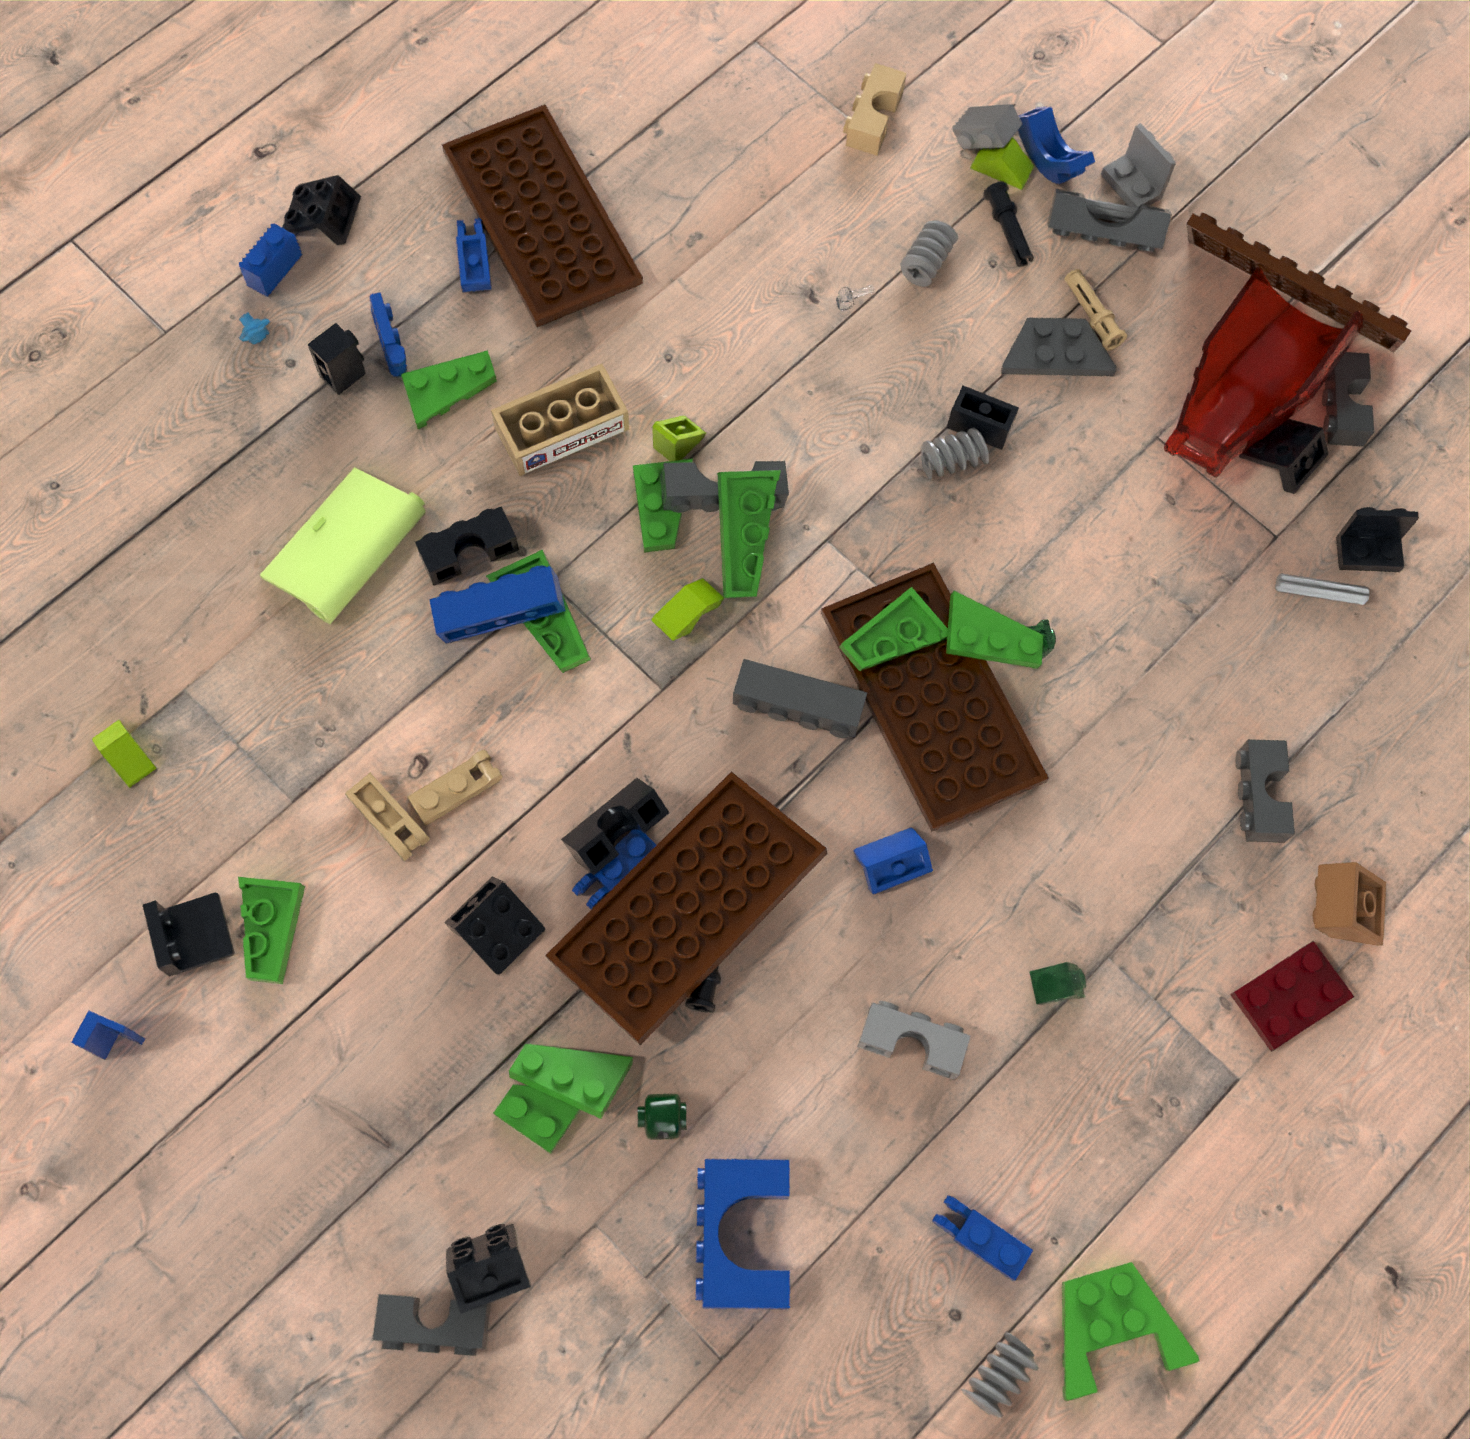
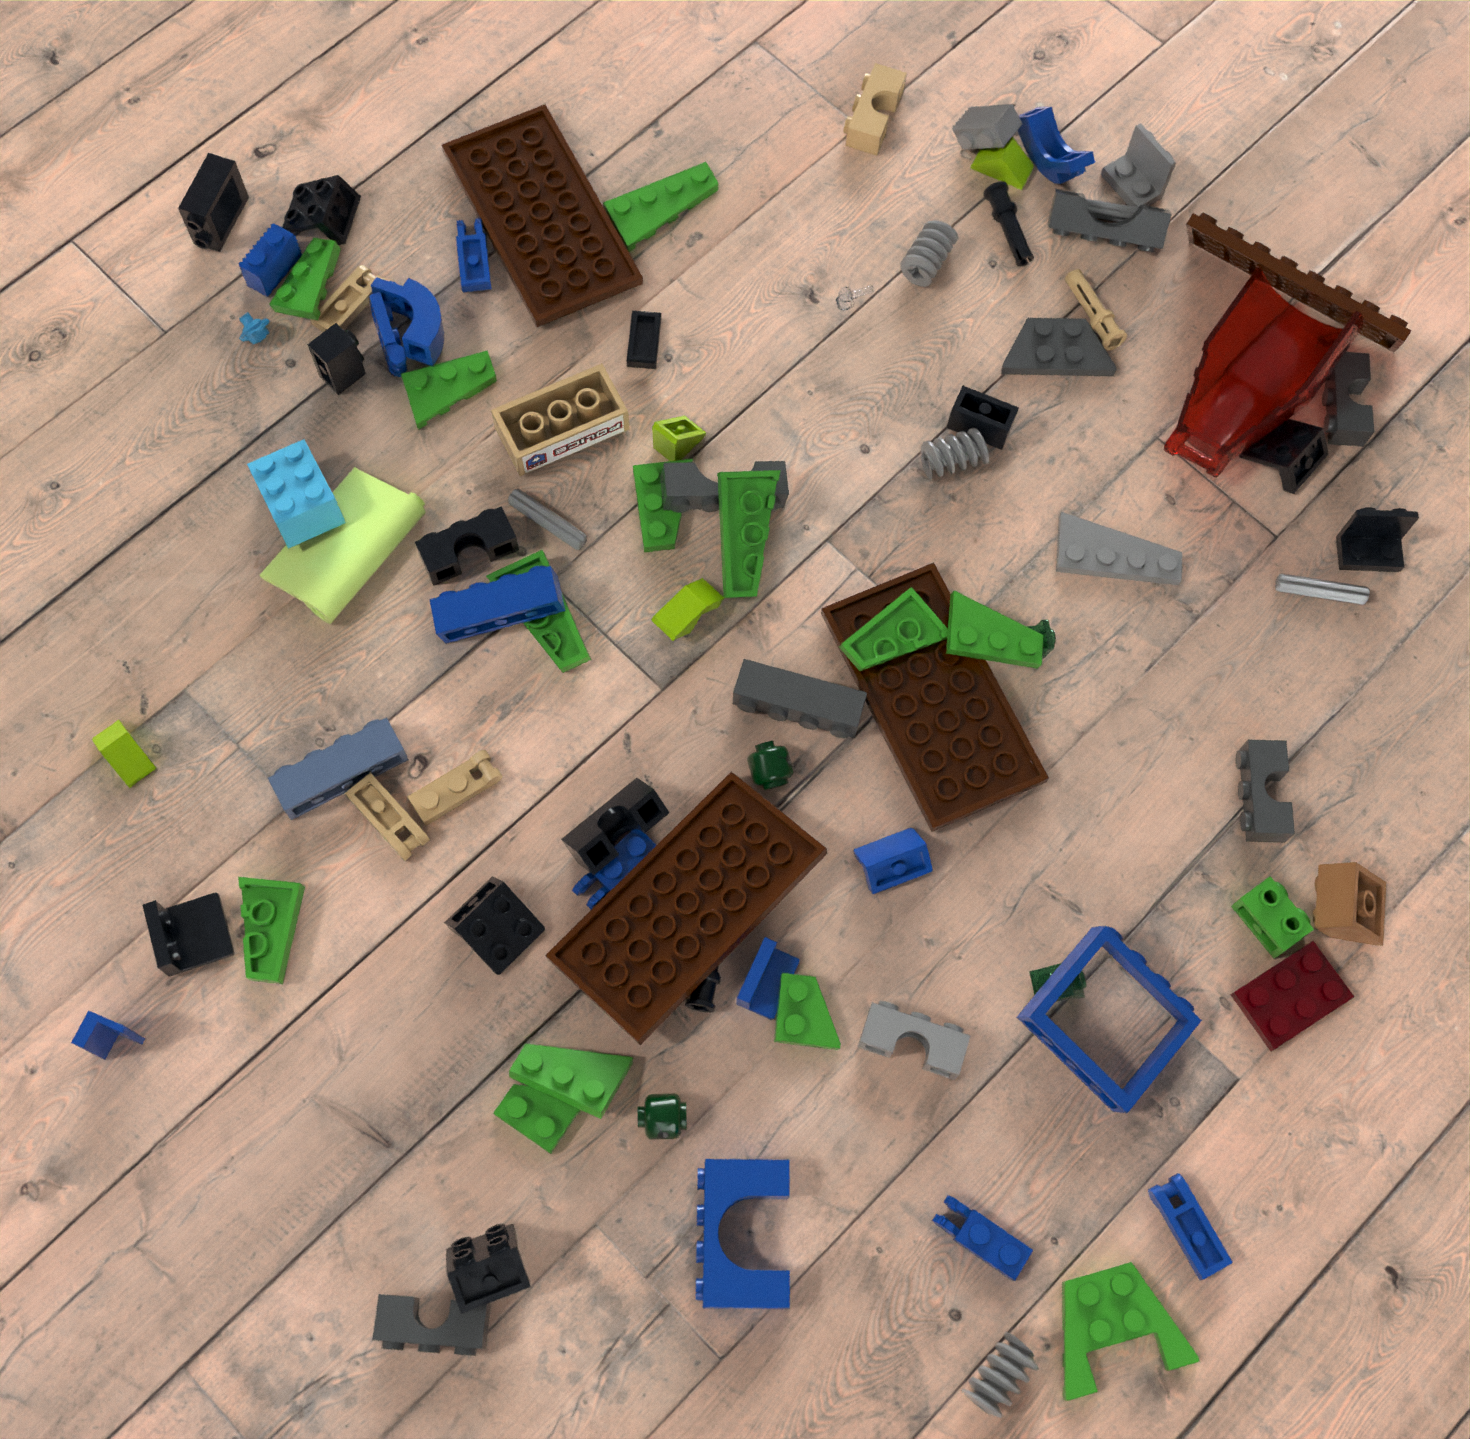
none -> black window [178,153,249,252]
none -> medium azure brick [247,439,346,549]
none -> sand blue brick [268,717,409,820]
none -> bright green wing [269,237,341,321]
none -> tan plate [310,265,387,332]
none -> blue arch [371,277,444,366]
none -> light grey axle [508,489,587,550]
none -> bright green wing [603,162,719,252]
none -> black tile [626,311,662,369]
none -> blue panel [736,937,799,1020]
none -> dark green head [747,741,794,790]
none -> bright green wing [774,973,841,1050]
none -> blue window [1017,926,1202,1113]
none -> light grey wing [1056,512,1182,585]
none -> blue plate [1148,1173,1233,1281]
none -> bright green brick [1231,876,1314,959]

